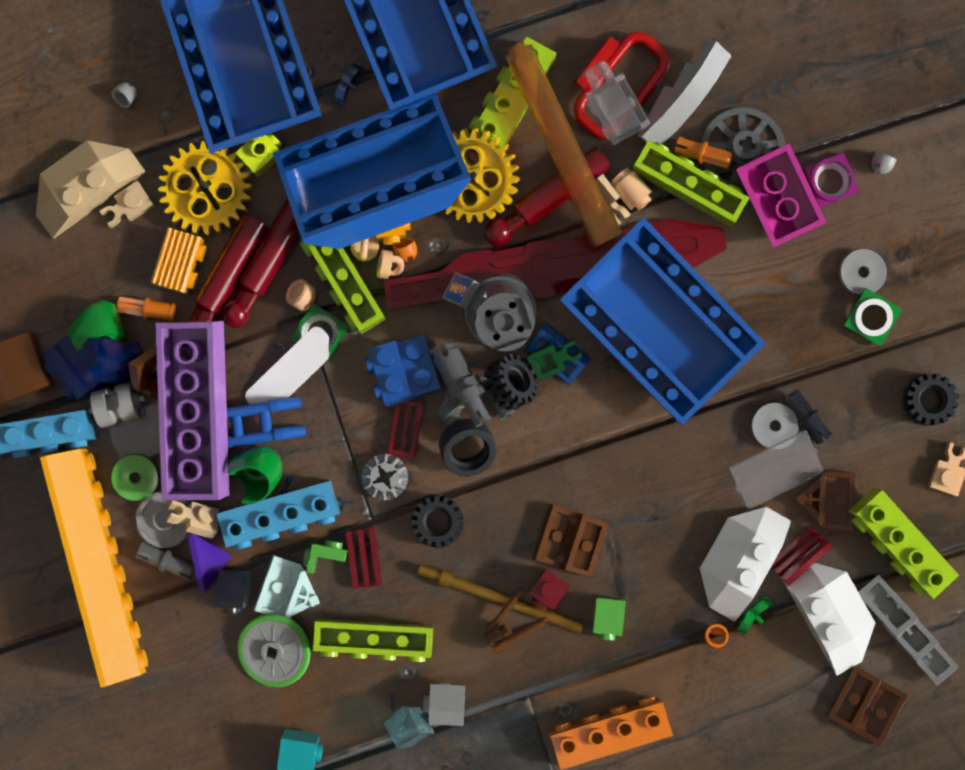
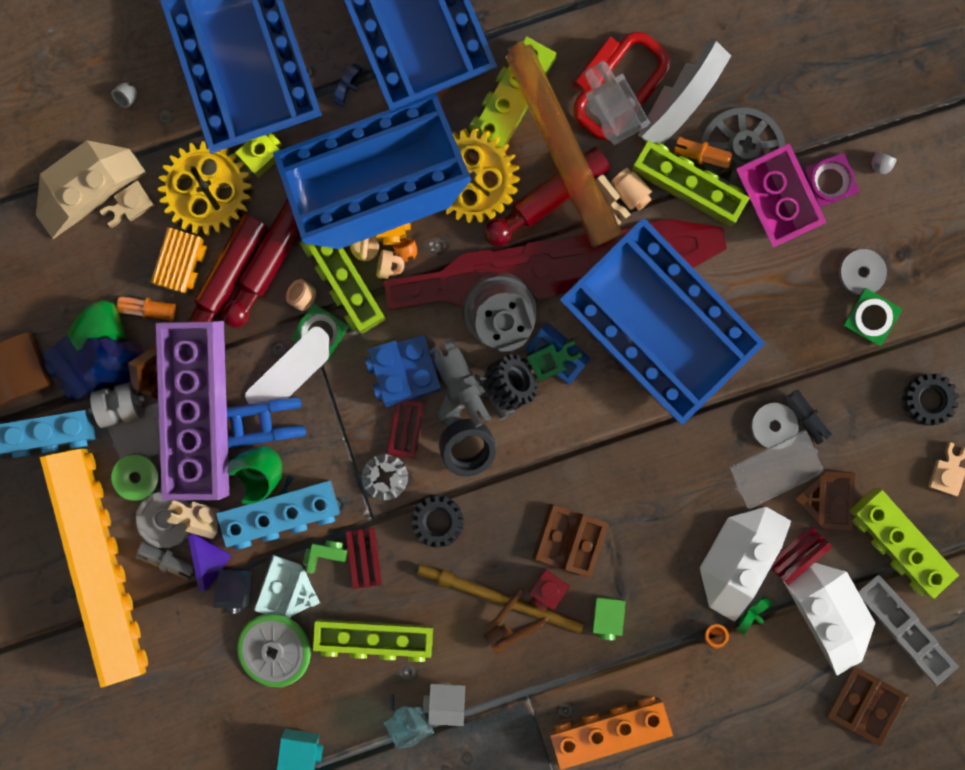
tile [442,272,480,309] -> none

